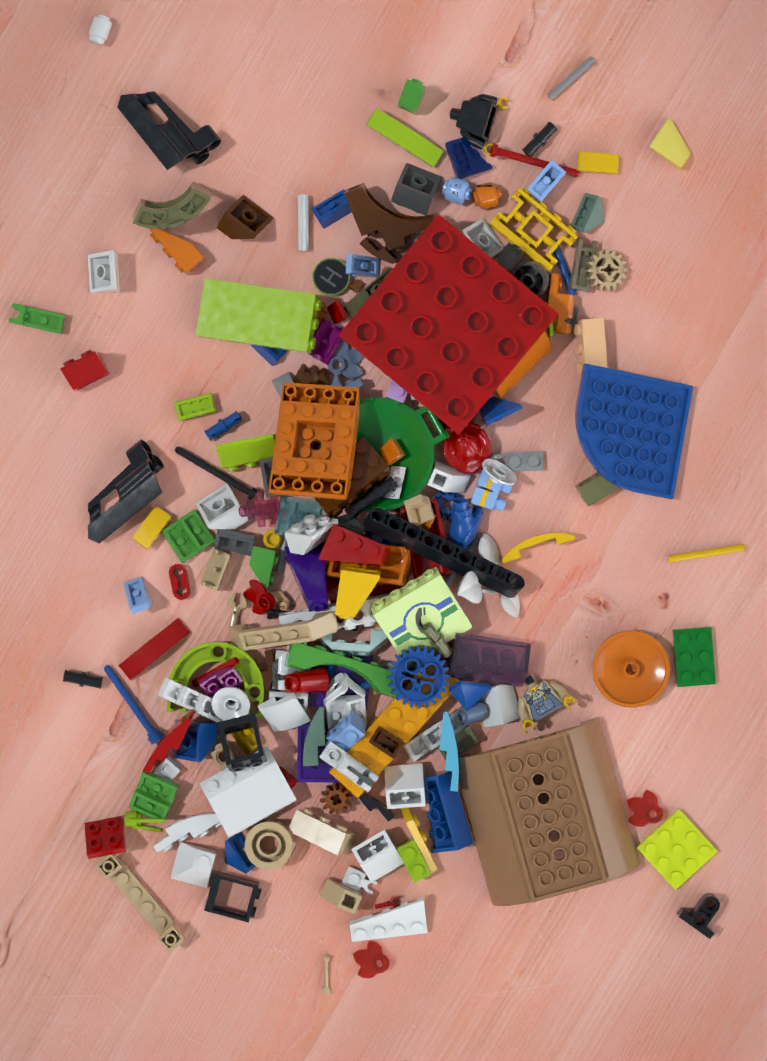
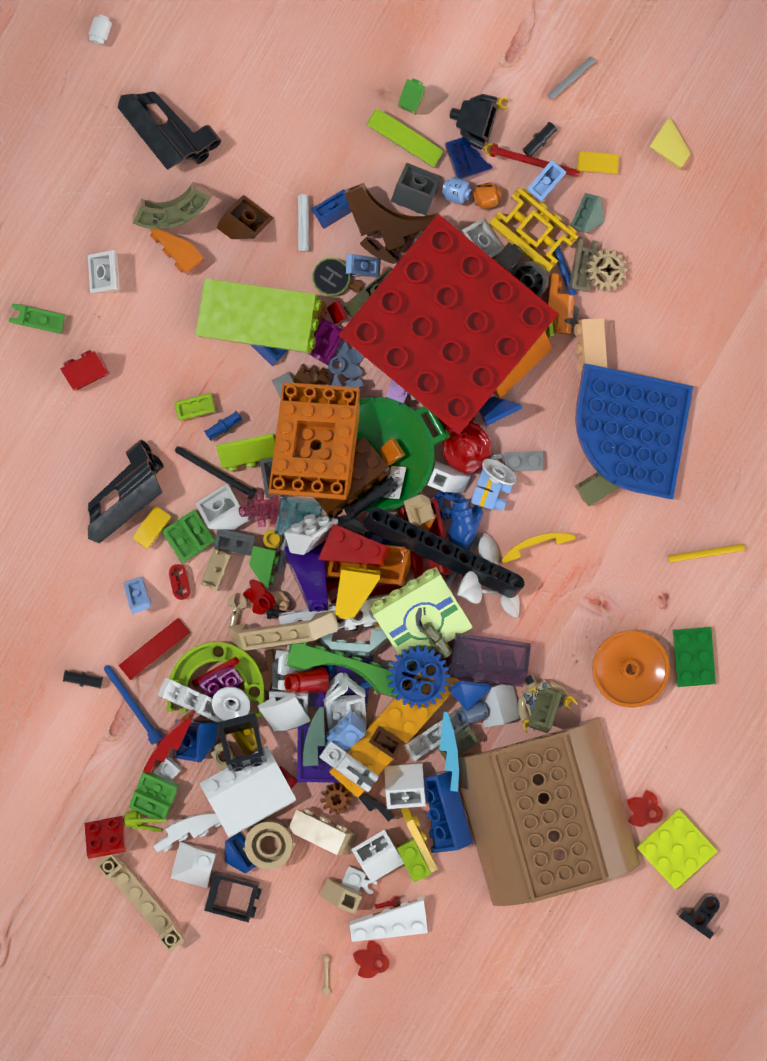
none -> olive hinge [528,688,562,734]

